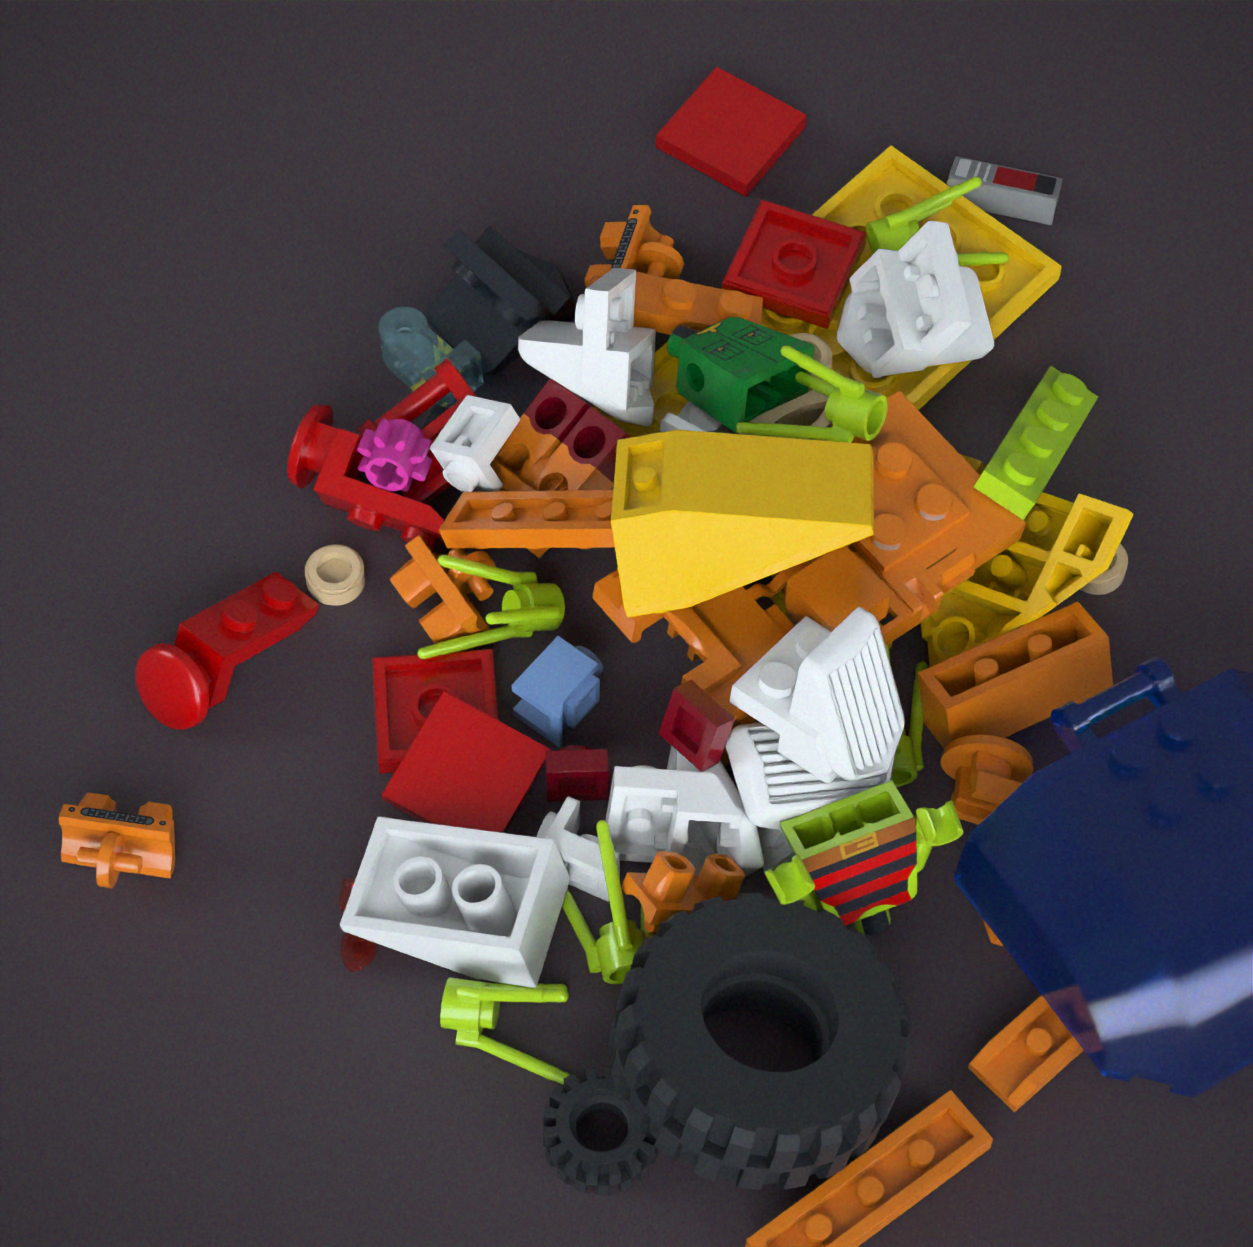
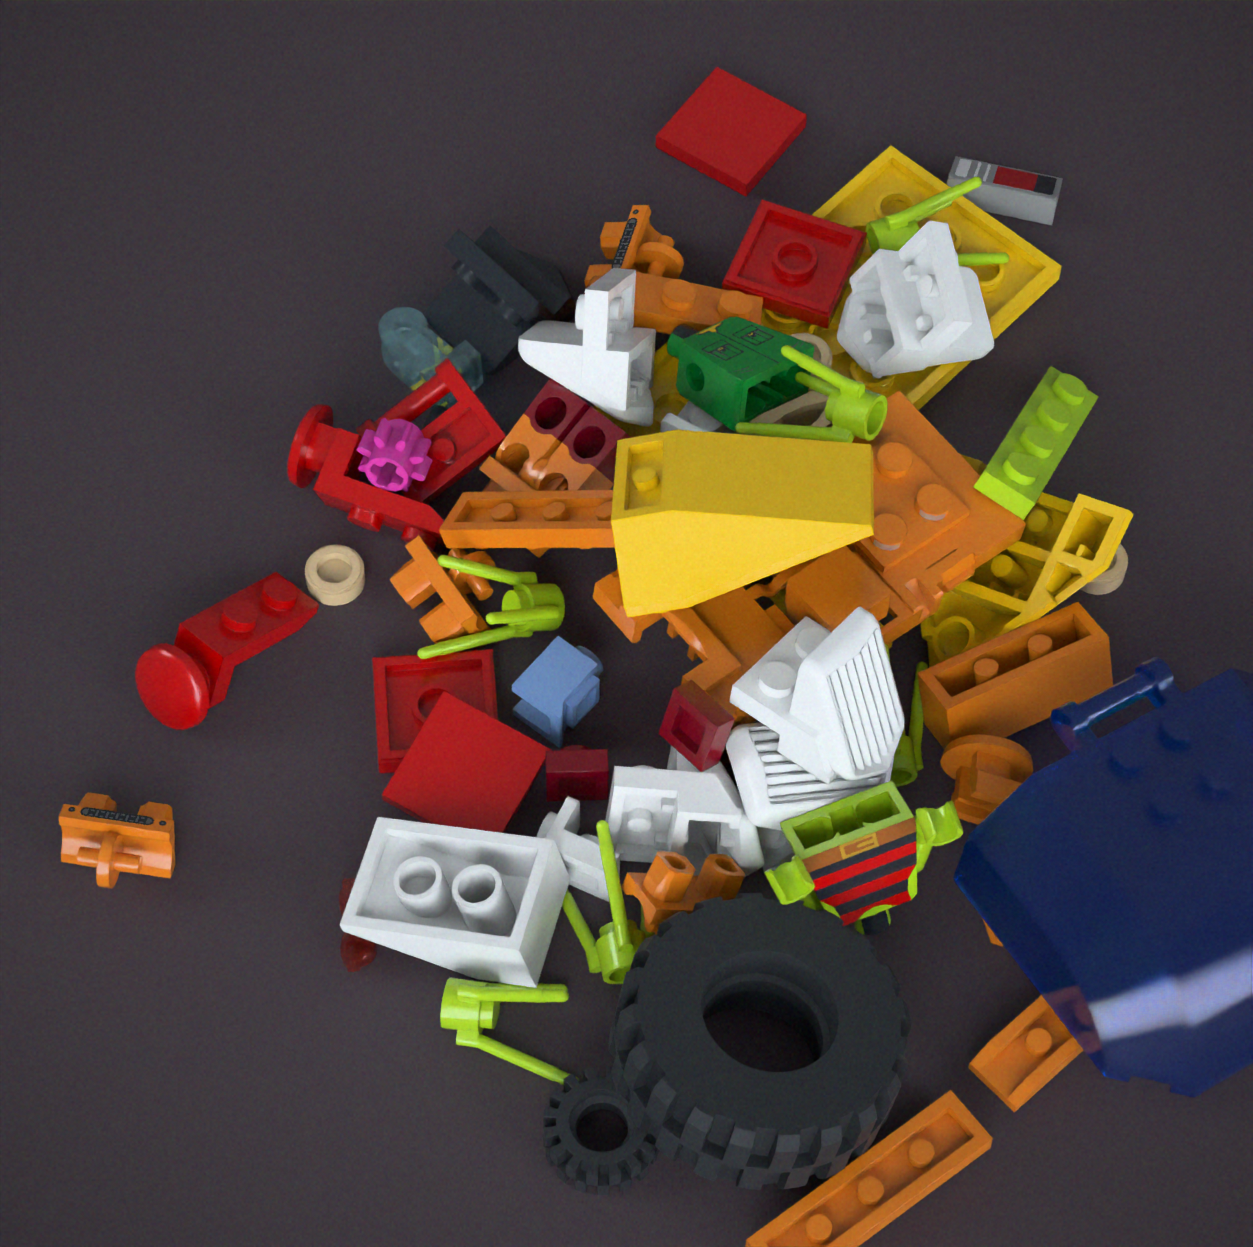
white bracket [429,395,521,492] -> none

